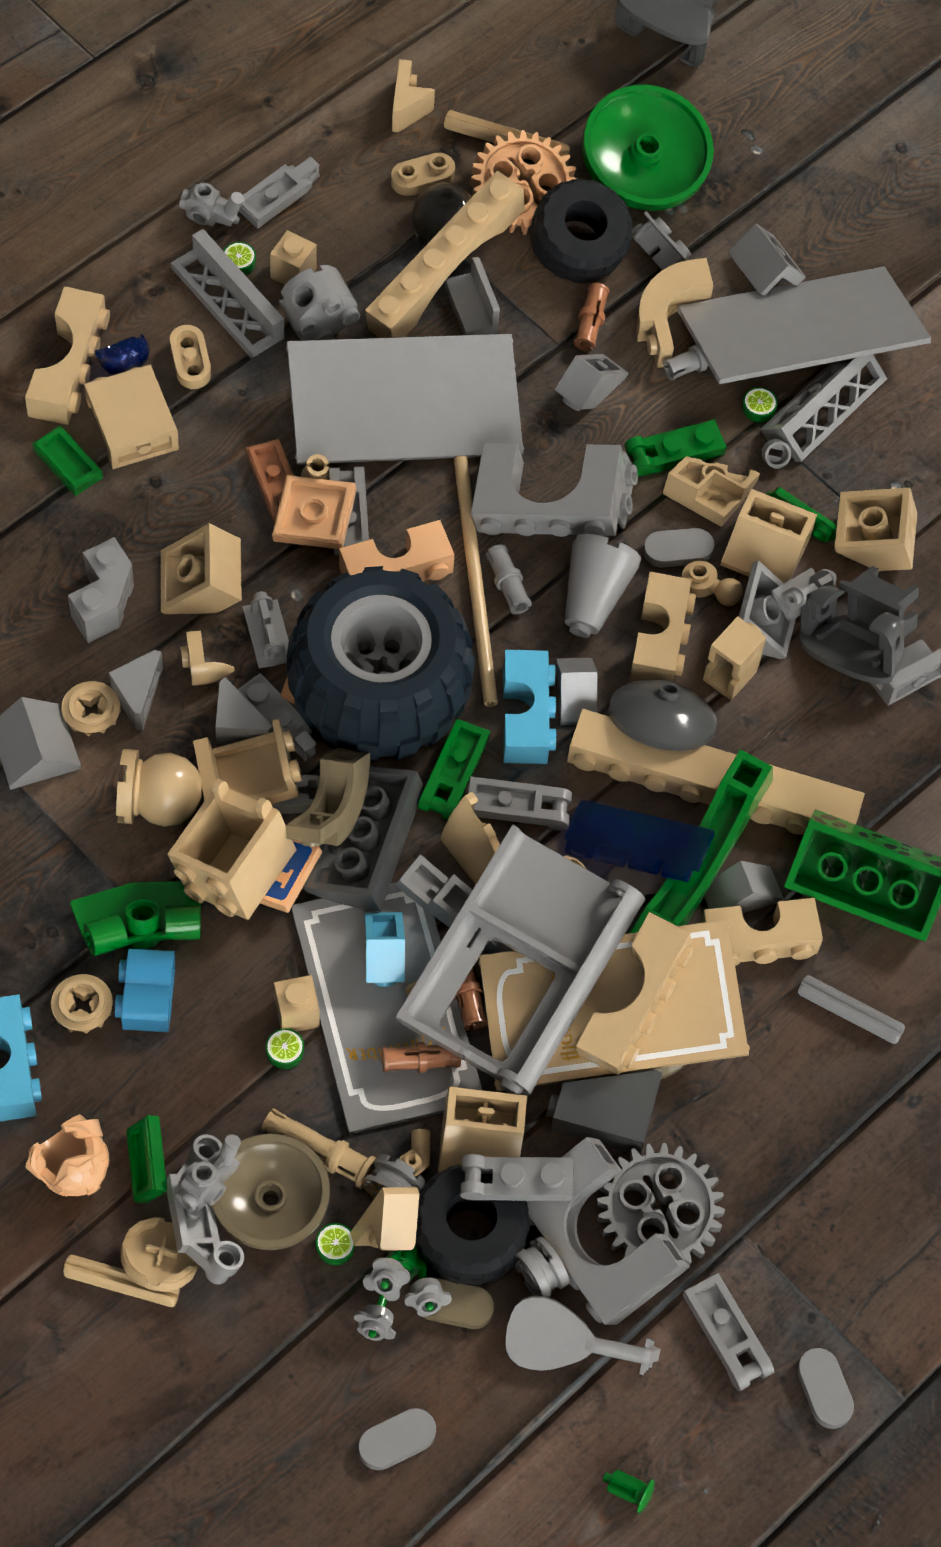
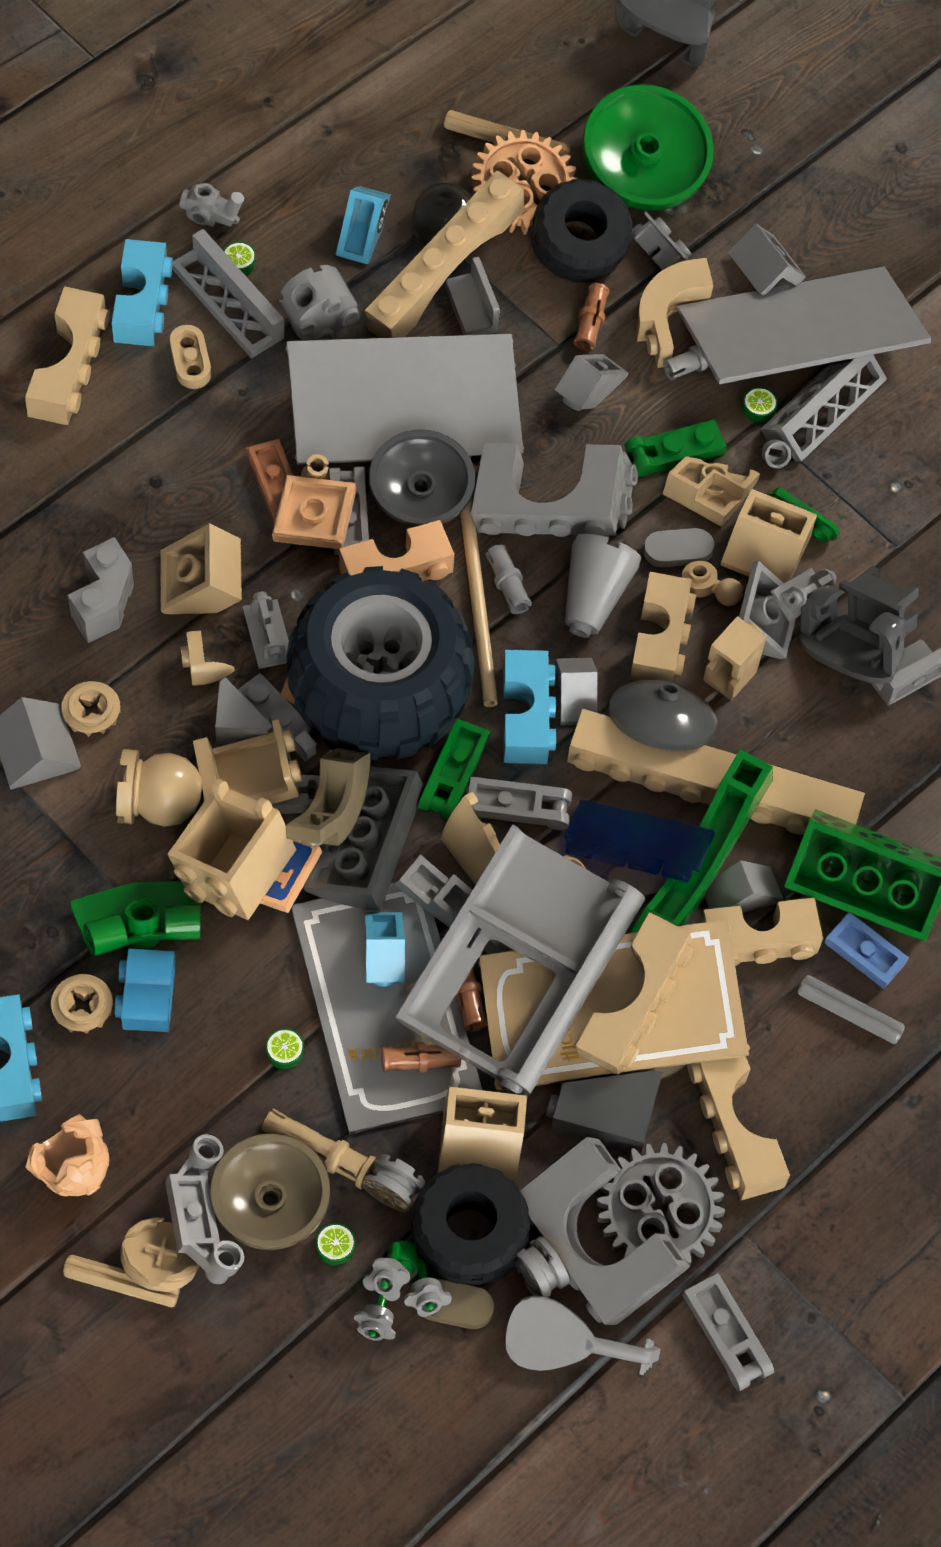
green tile [32,425,103,496] -> none
tan panel [84,364,179,469] -> none
clear blue hair [94,334,150,375] -> none
light grey slope [109,650,163,731] -> none
green tile [126,1115,167,1204] -> none
light grey piece [175,1134,241,1212] -> none
light grey hinge [239,156,320,229] -> none
tan brick [270,230,317,285] -> none
tan brick [274,975,320,1032] -> none
tan slope [350,1187,419,1251] -> none
light grey tile [358,1408,436,1470] -> none
tan plate [391,153,455,196] -> none
tan slope [392,59,435,132] -> none
tan arm [399,1129,431,1177] -> none
light grey plate [460,1154,574,1201] -> none
green piece [602,1469,655,1514] -> none
light grey tile [797,1348,854,1429] -> none
tan slope [835,488,918,571] -> none
none -> medium azure arch [112,239,173,346]
none -> medium azure slope [336,186,391,264]
none -> dark grey dish [369,429,475,527]
none -> tan arch [687,1056,790,1200]
none -> medium blue plate [824,913,909,989]

